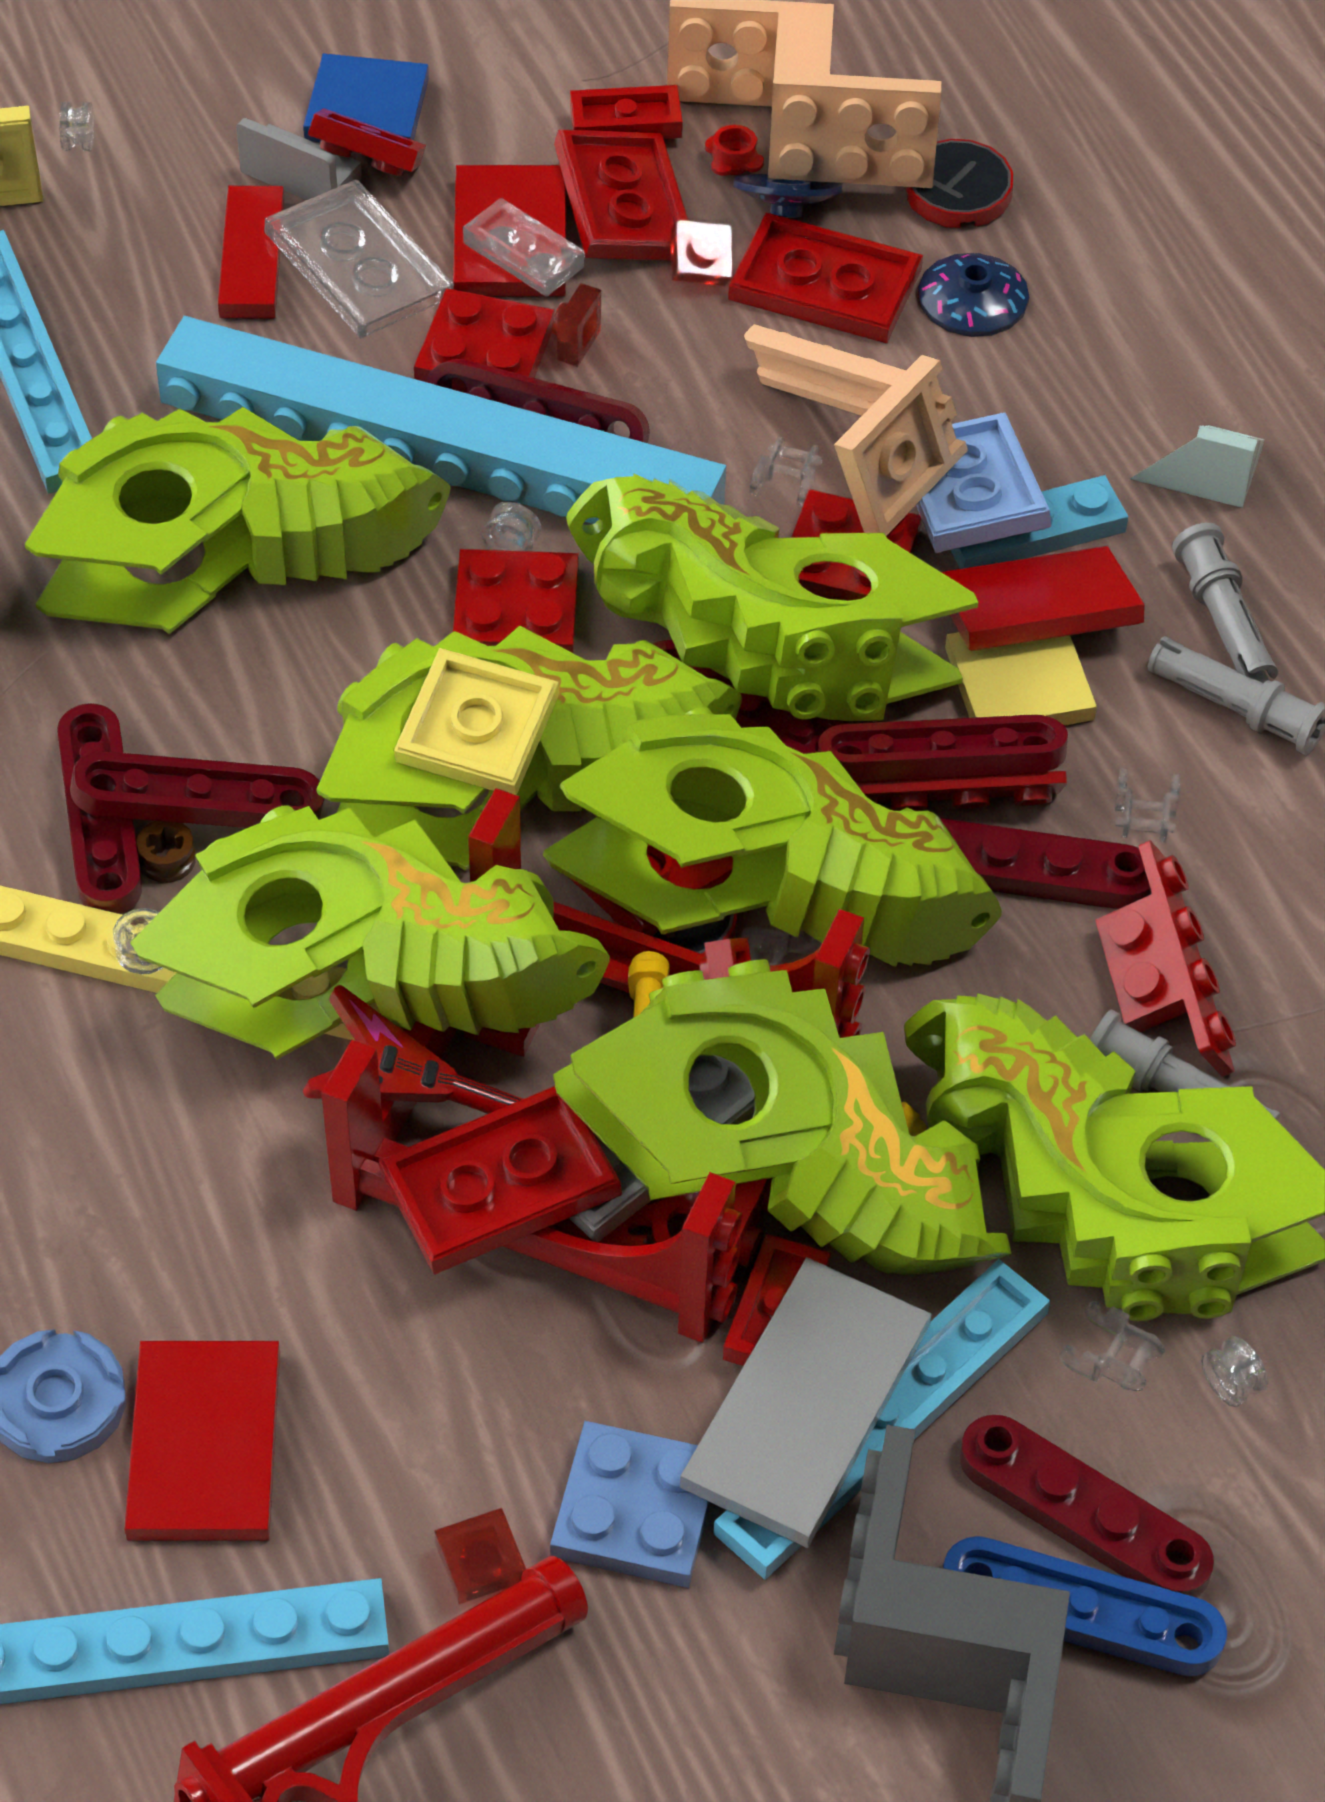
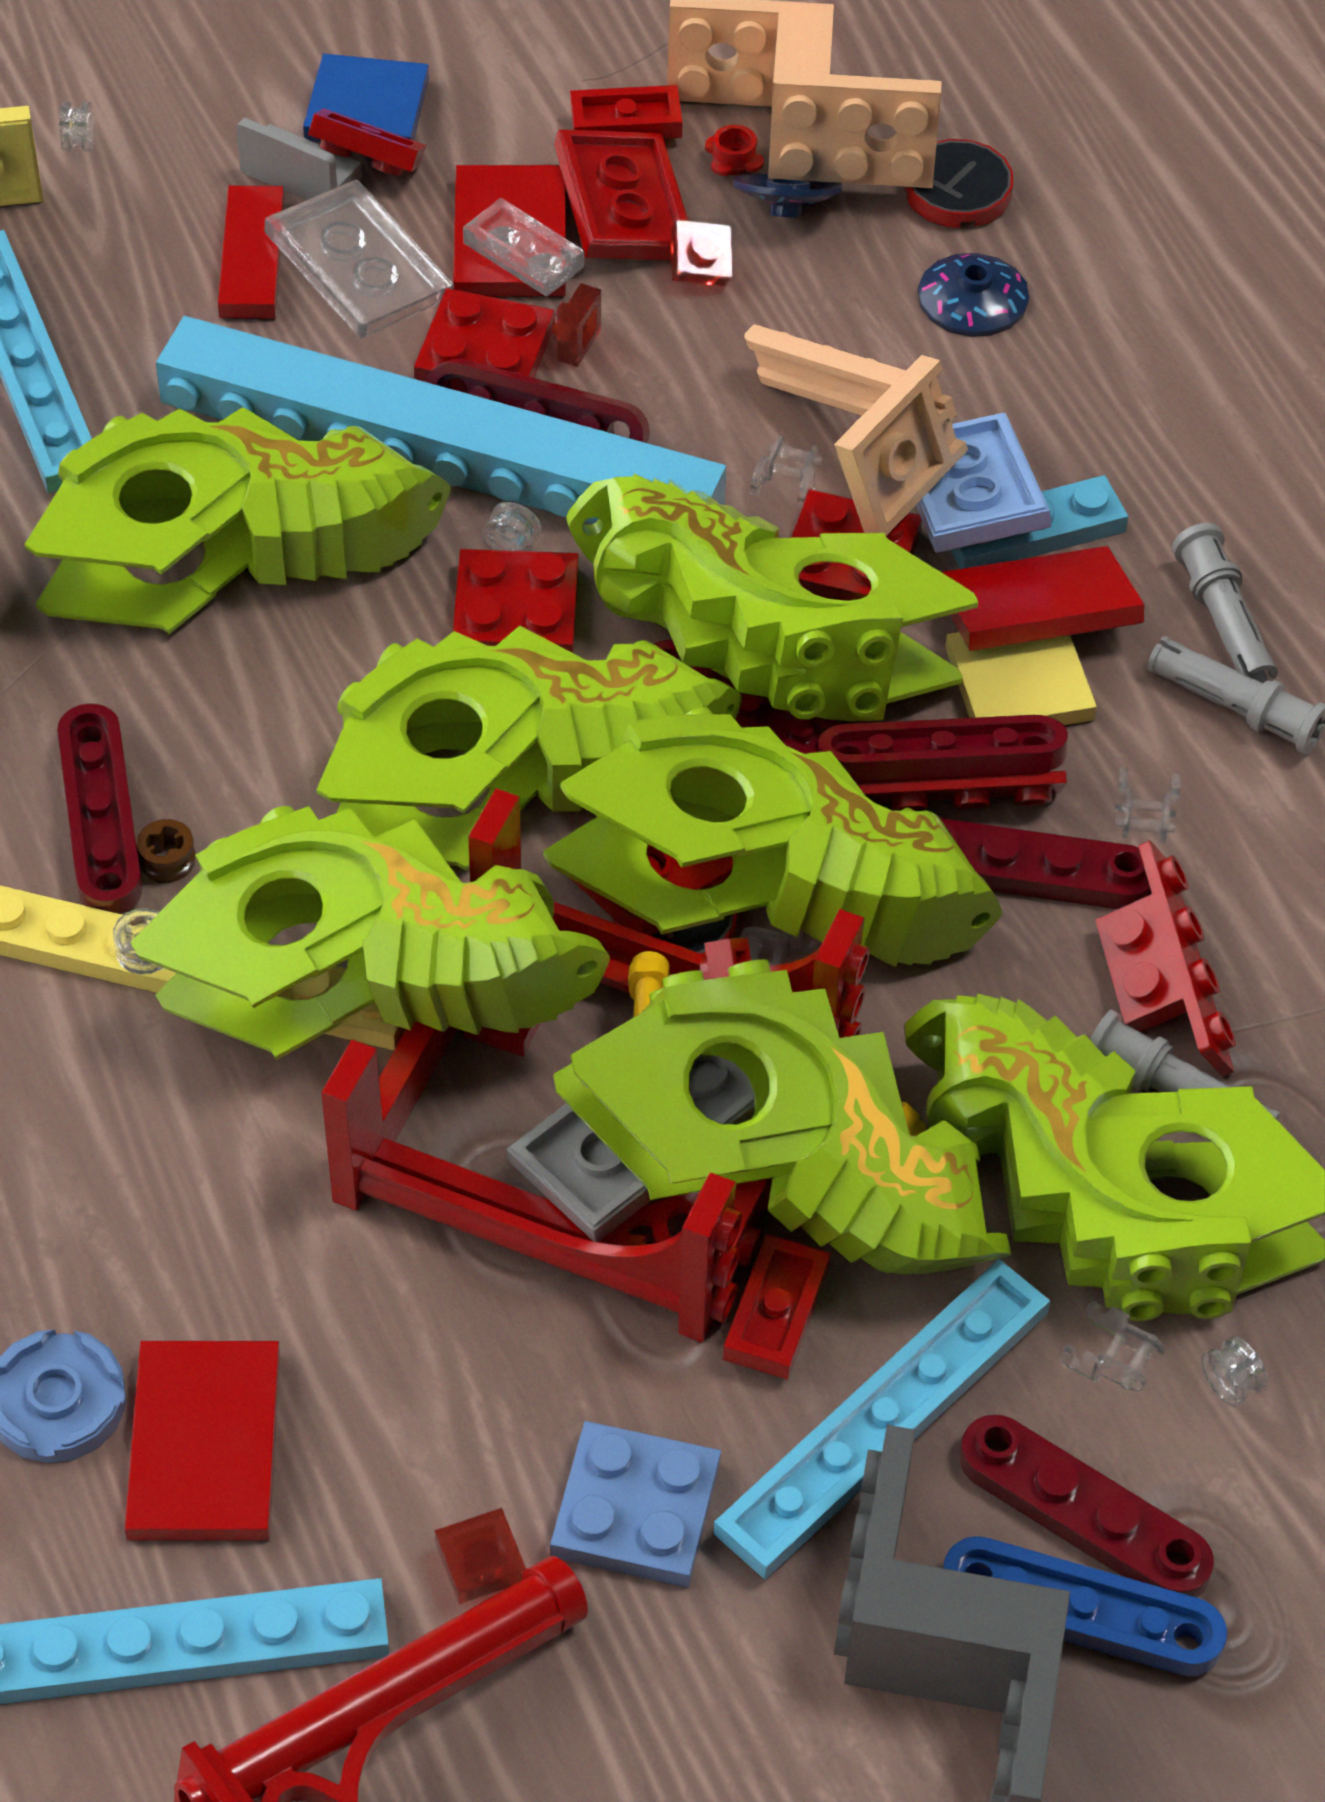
dark red plate [70,751,325,828] -> none
red piece [303,985,523,1114] -> none
red tile [378,1086,622,1275] -> none
light yellow tile [394,648,560,795] -> none
light grey tile [680,1257,931,1548] -> none
red tile [728,212,923,344] -> none
light aqua slope [1130,425,1265,508] -> none

